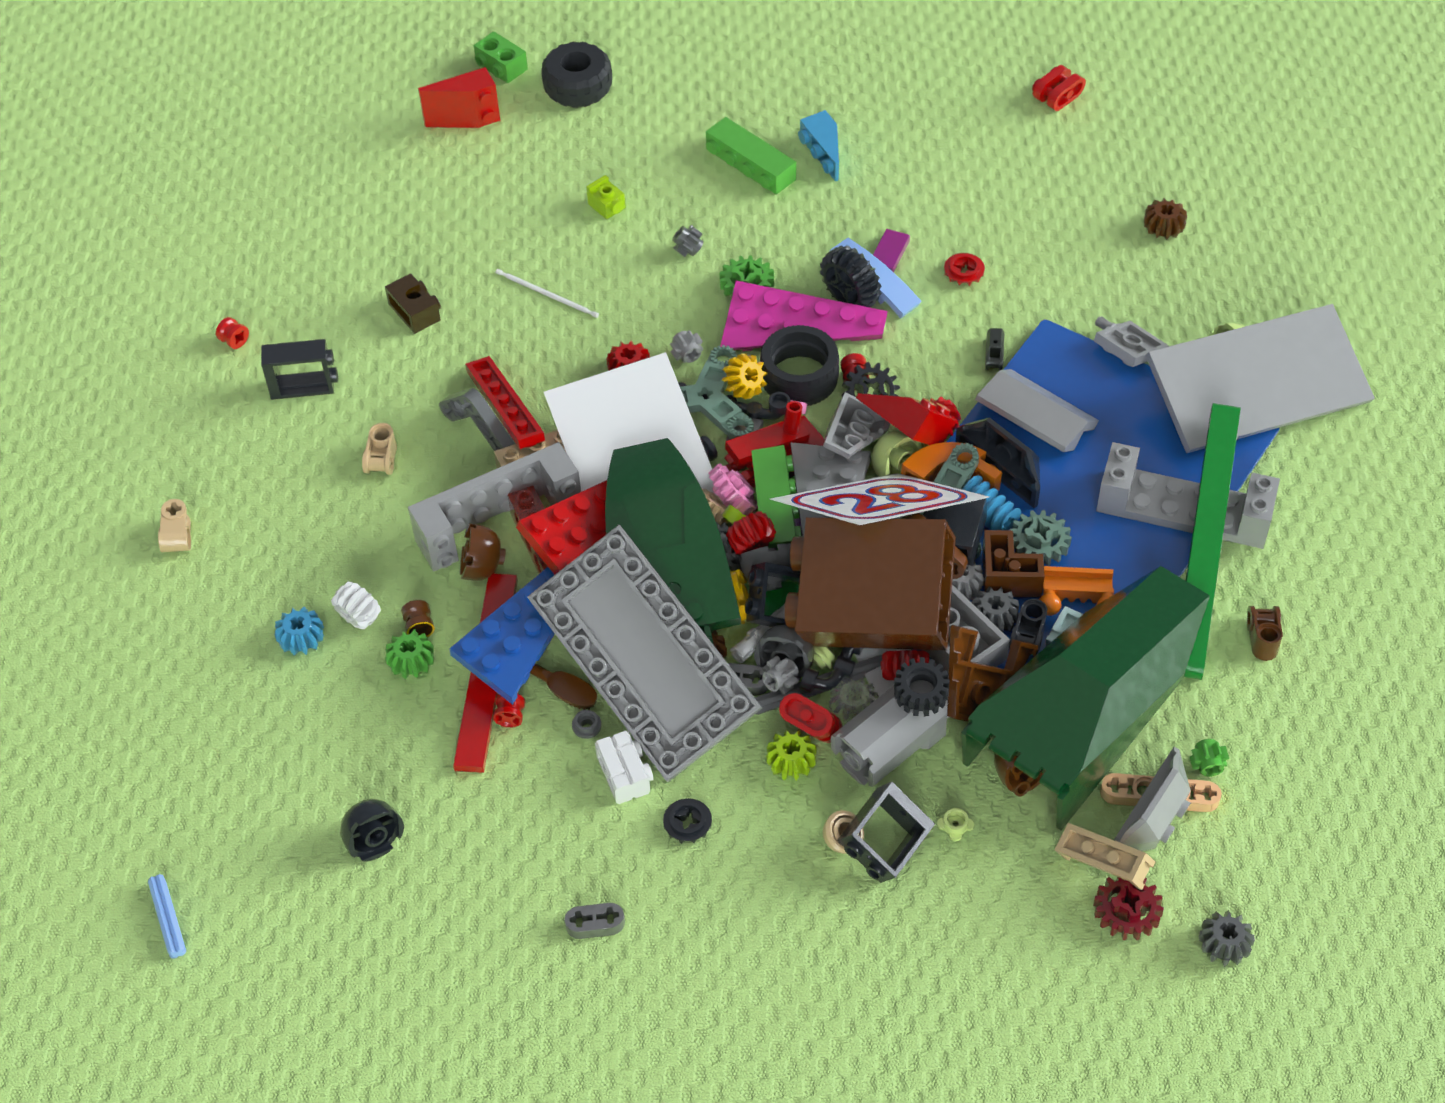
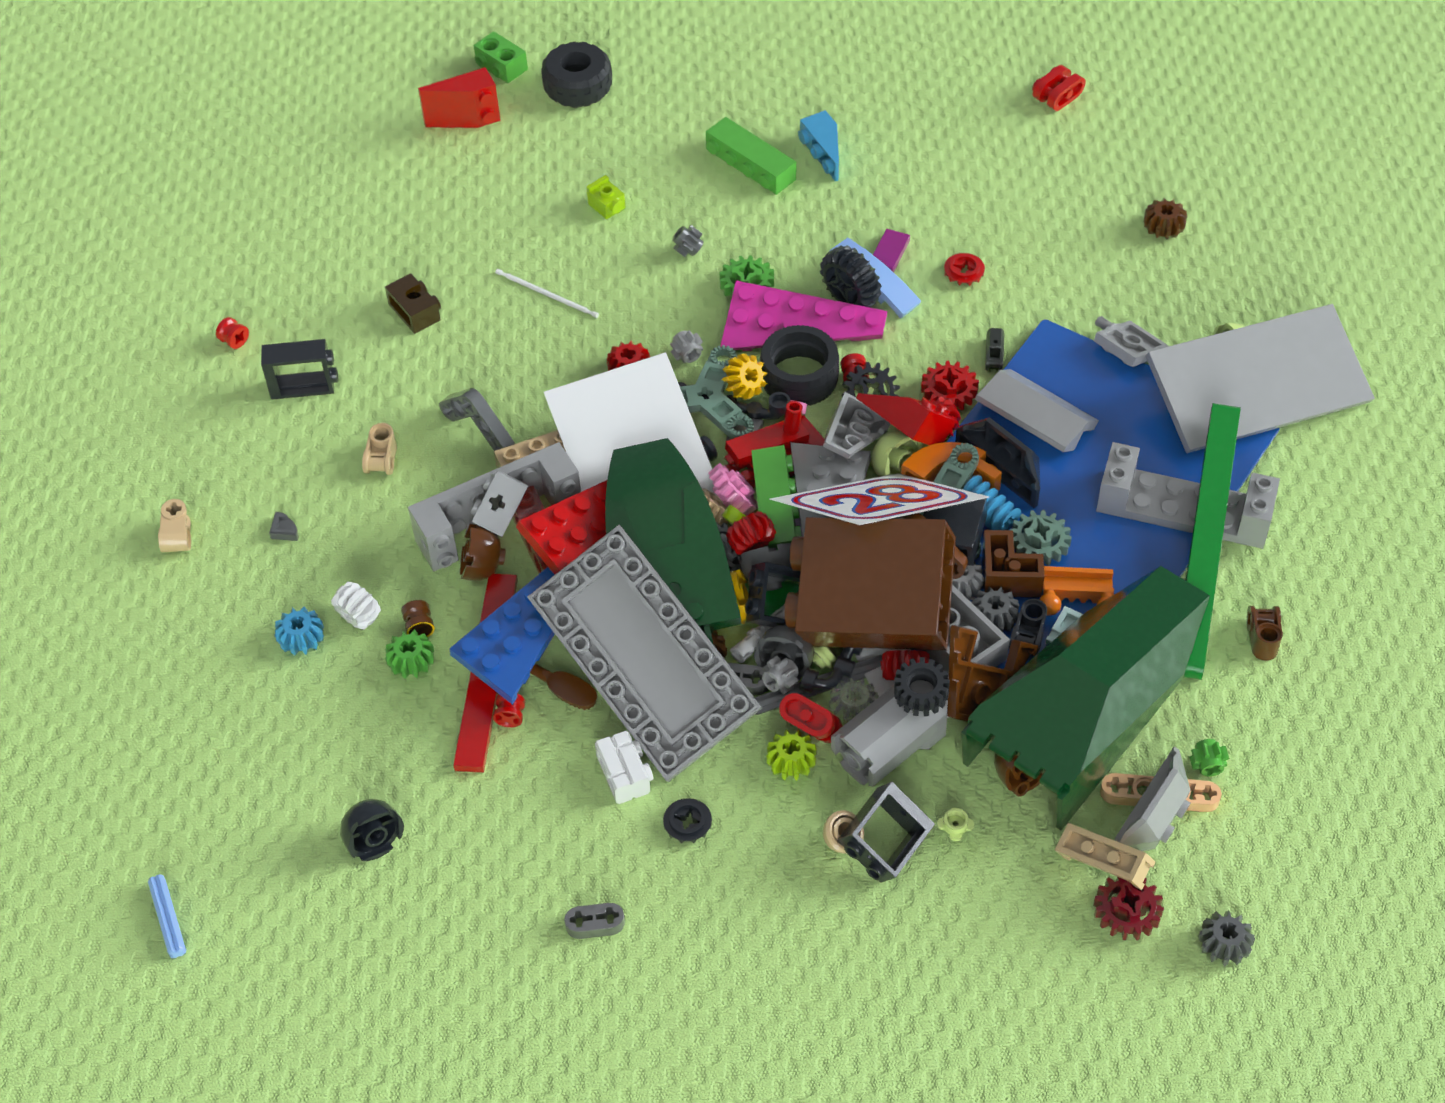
red plate [465,356,545,449] -> none
dark grey plate [572,710,602,739] -> none
none -> dark grey tile [269,512,299,541]
none -> light grey brick [470,470,528,537]
none -> red gear [921,360,979,410]

